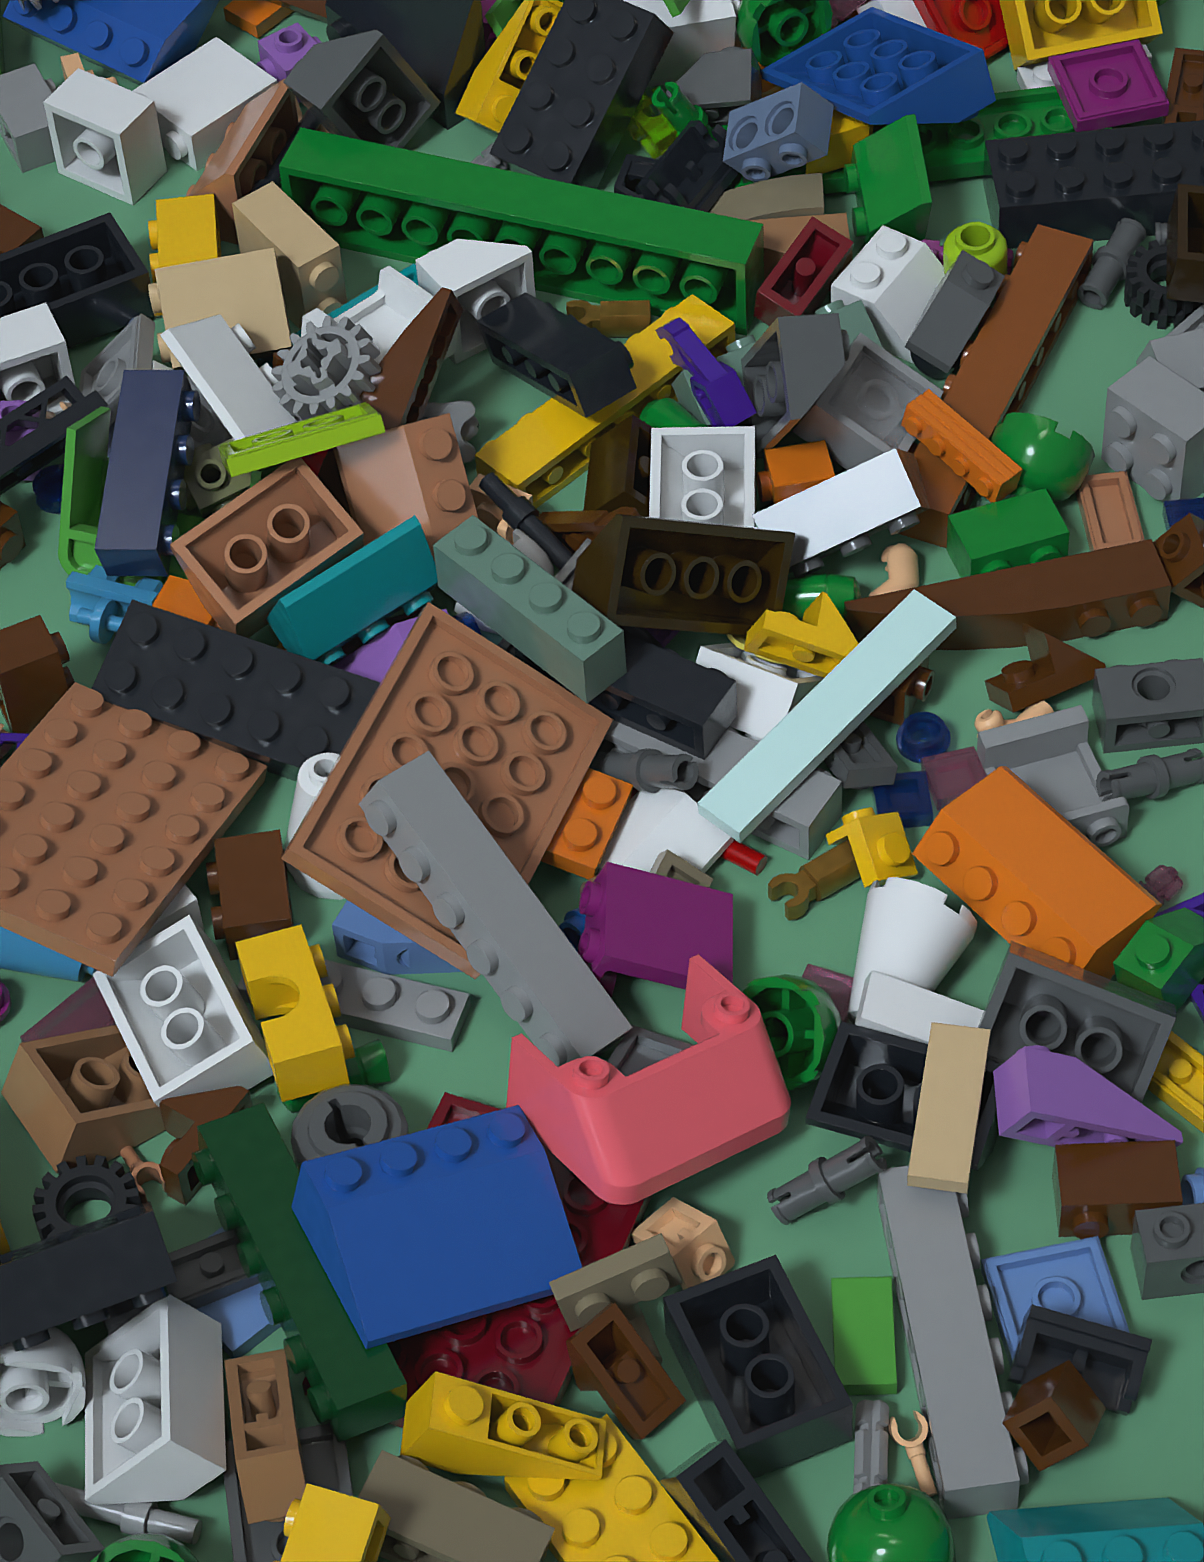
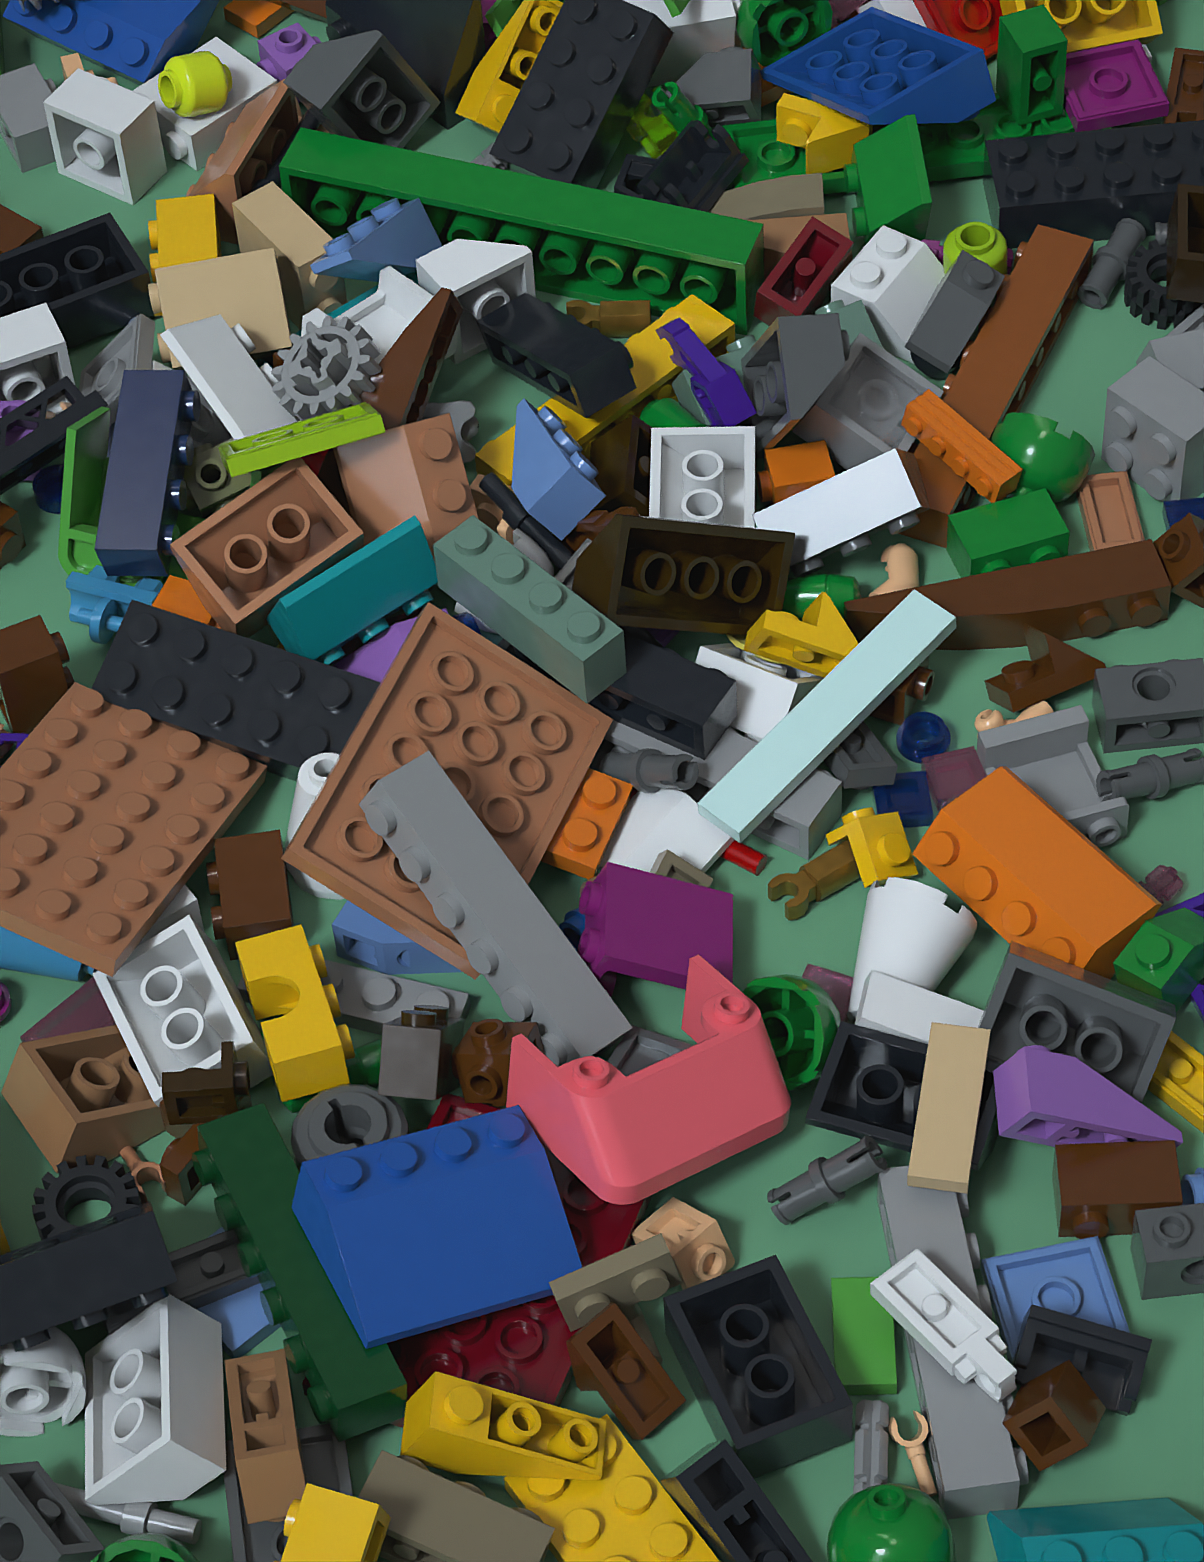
sand blue brick [723,82,834,183] -> none
none -> neon yellow head [158,51,232,117]
none -> dark brown bracket [162,1041,250,1125]
none -> medium blue slope [310,198,442,282]
none -> brick [378,1005,465,1100]
none -> reddish brown brick [451,1019,545,1106]
none -> medium blue slope [511,398,606,541]
none -> white hinge [870,1249,1017,1403]
none -> green brick [996,4,1068,126]

